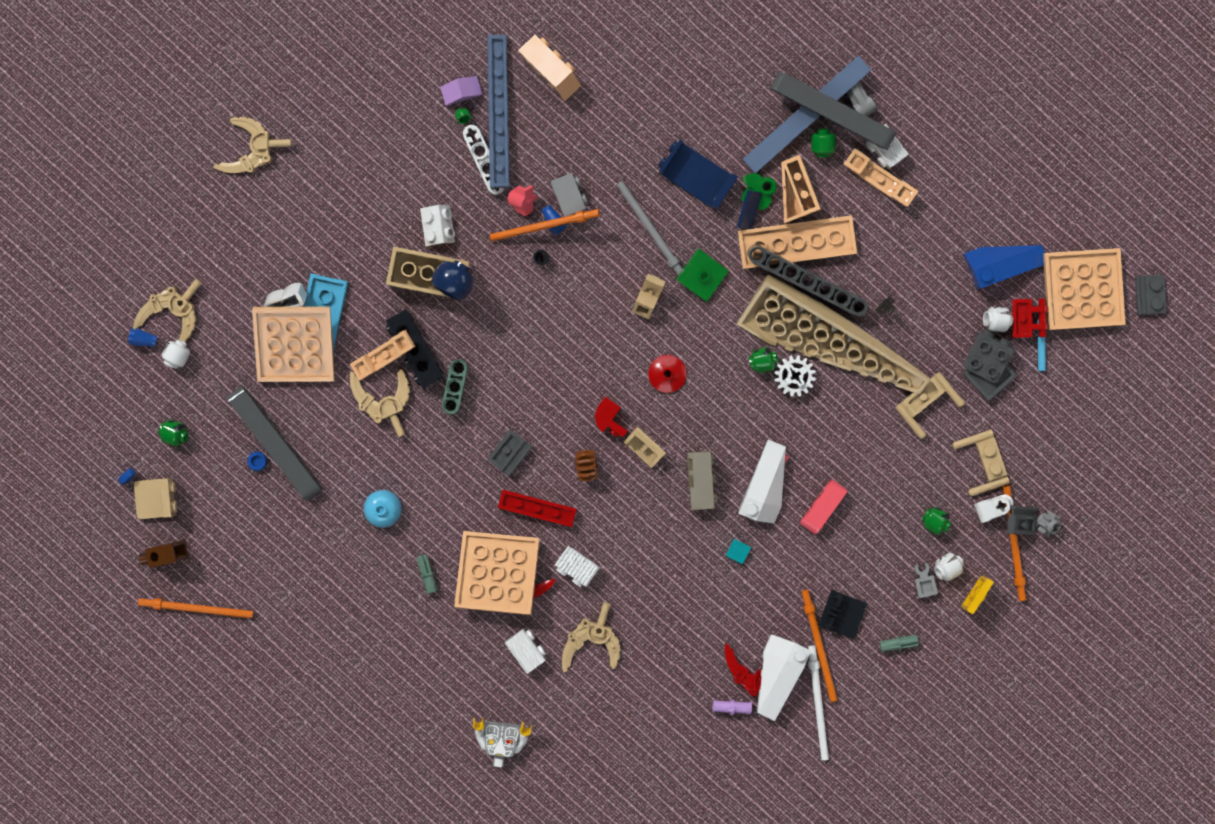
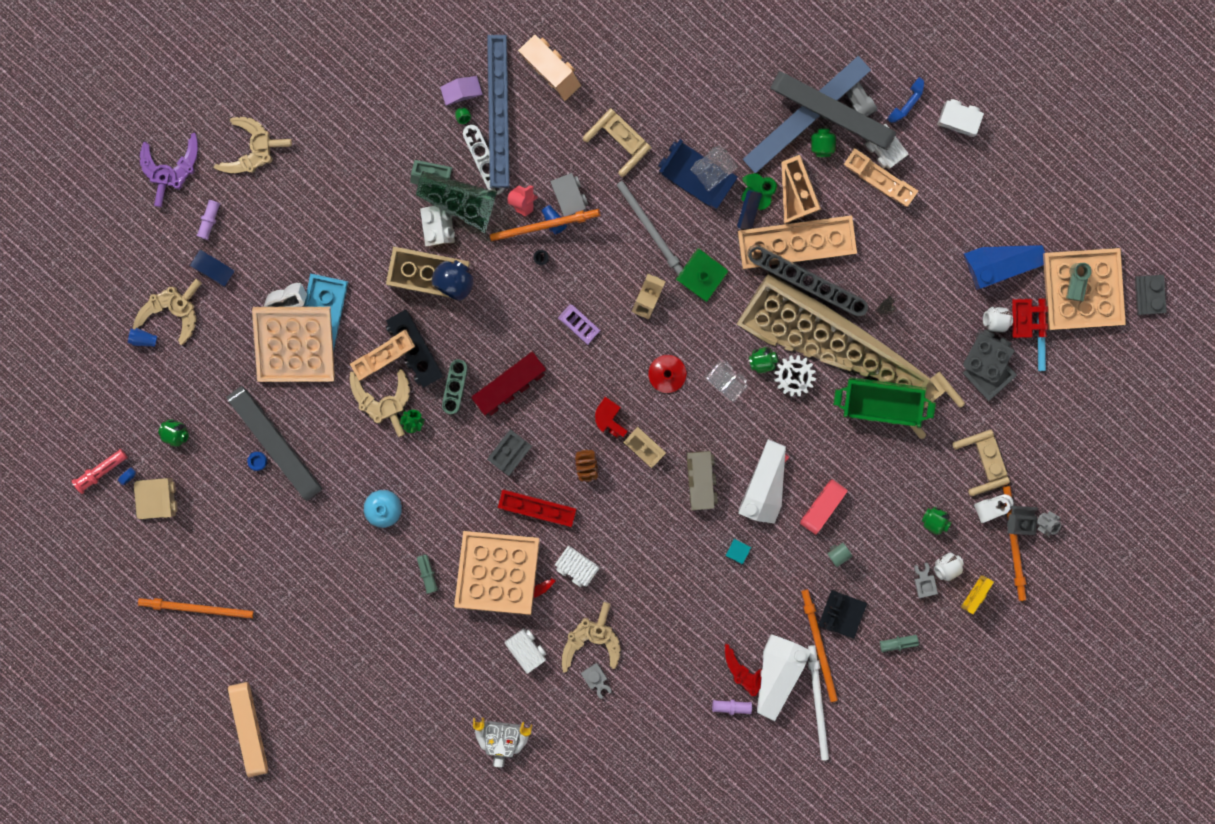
reddish brown torso [139,540,189,568] -> none
white head [162,339,190,369] -> none
none -> coral pin [72,448,128,494]
none -> medium lavender bar [140,132,198,207]
none -> dark blue slope [189,250,234,287]
none -> lavender pin [196,200,220,240]
none -> light nougat beam [228,682,268,777]
none -> green gear [400,410,425,433]
none -> sand green slope [410,160,452,190]
none -> clear green wedge [416,171,497,233]
none -> dark red brick [471,351,547,416]
none -> lavender slope [558,304,601,345]
none -> light grey plate [581,662,612,699]
none -> tan plate [583,108,652,177]
none -> clear bracket [690,145,738,191]
none -> clear brick [704,360,748,403]
none -> sand green piece [827,543,853,567]
none -> green container [833,377,936,428]
none -> blue bar [886,77,924,123]
none -> white brick [937,99,984,137]
none -> sand green piece [1066,263,1092,301]

